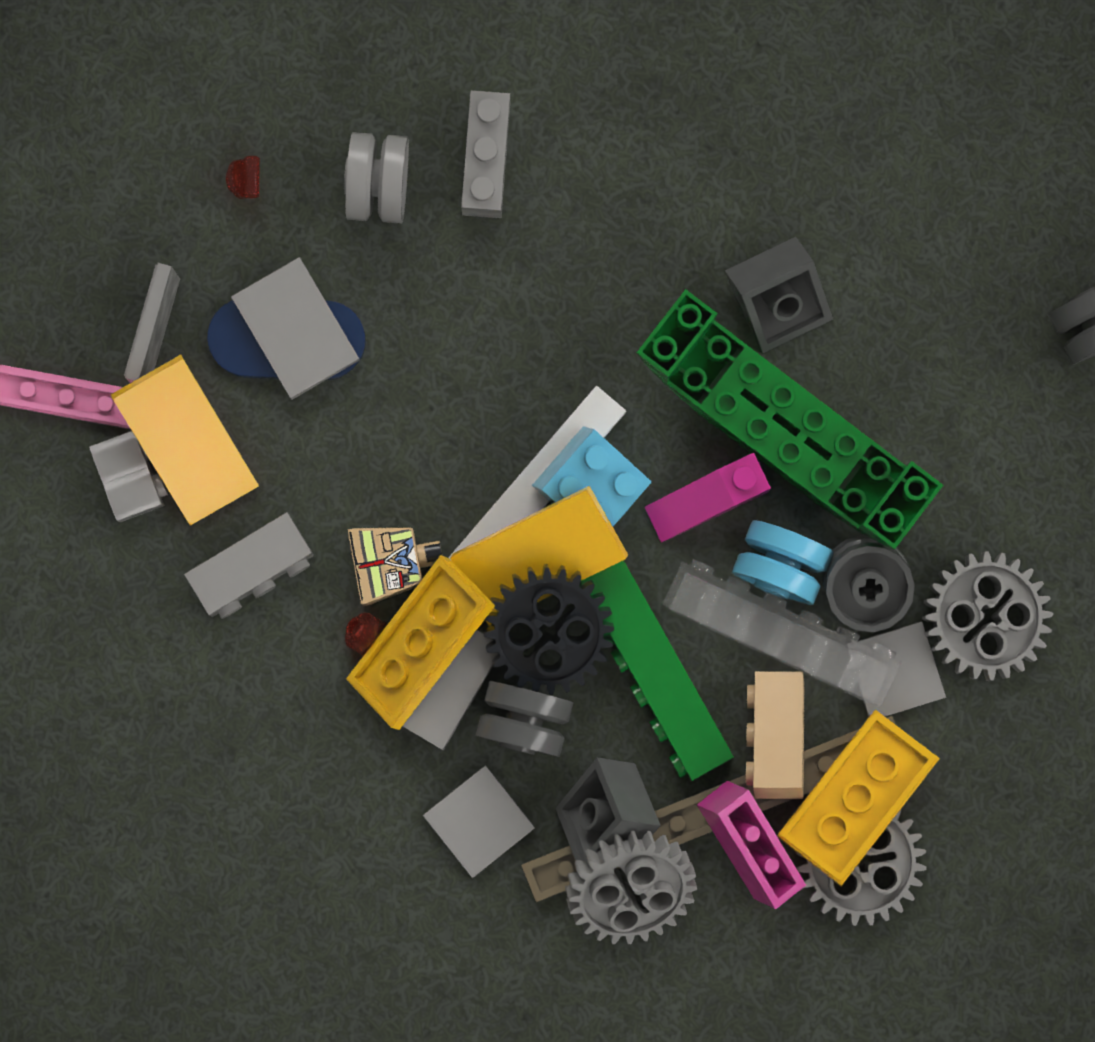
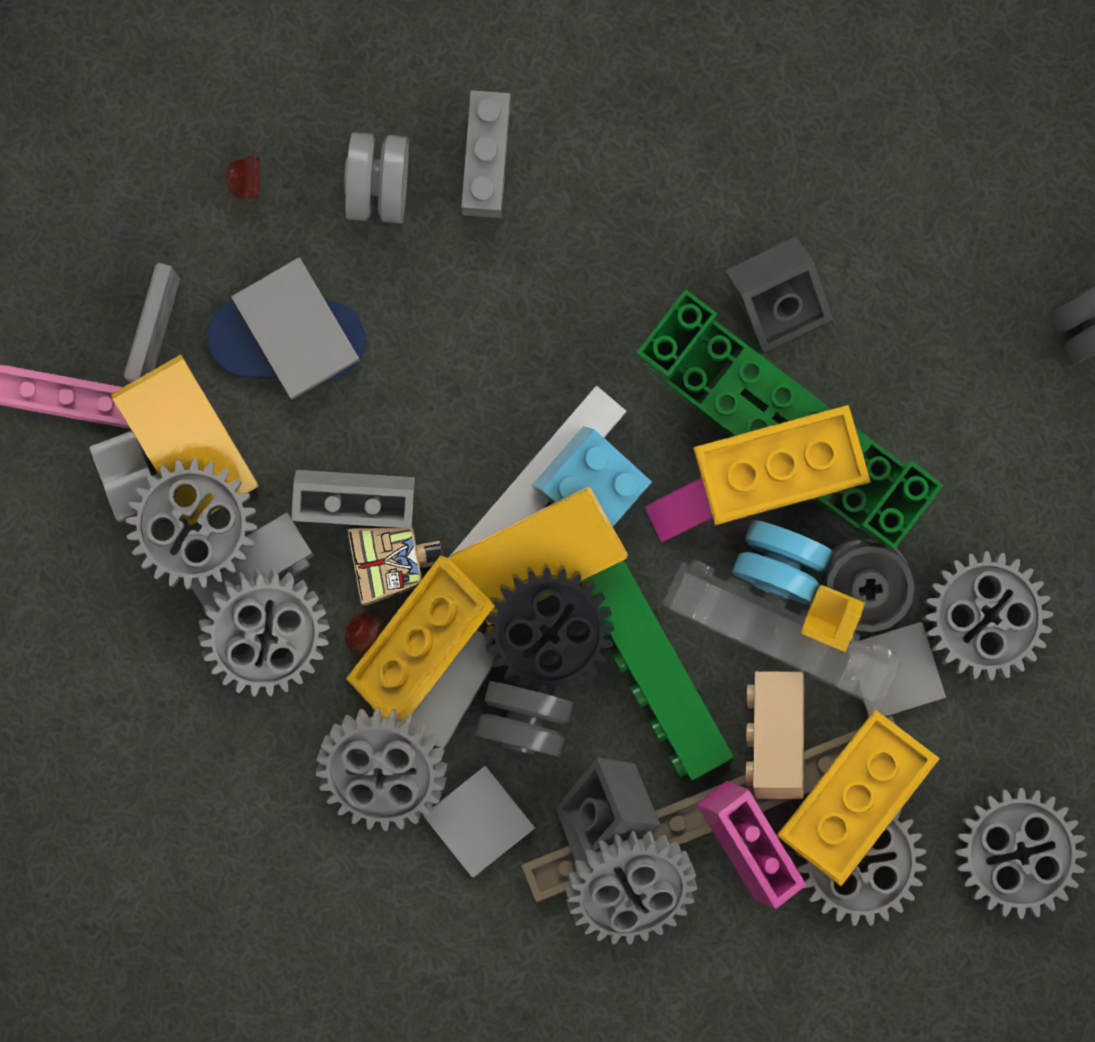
none -> light grey gear [126,459,257,590]
none -> light grey gear [198,568,329,696]
none -> light grey brick [291,470,415,528]
none -> light grey gear [316,707,447,831]
none -> yellow tile [693,405,871,526]
none -> yellow panel [801,585,865,652]
none -> light grey gear [954,788,1087,919]

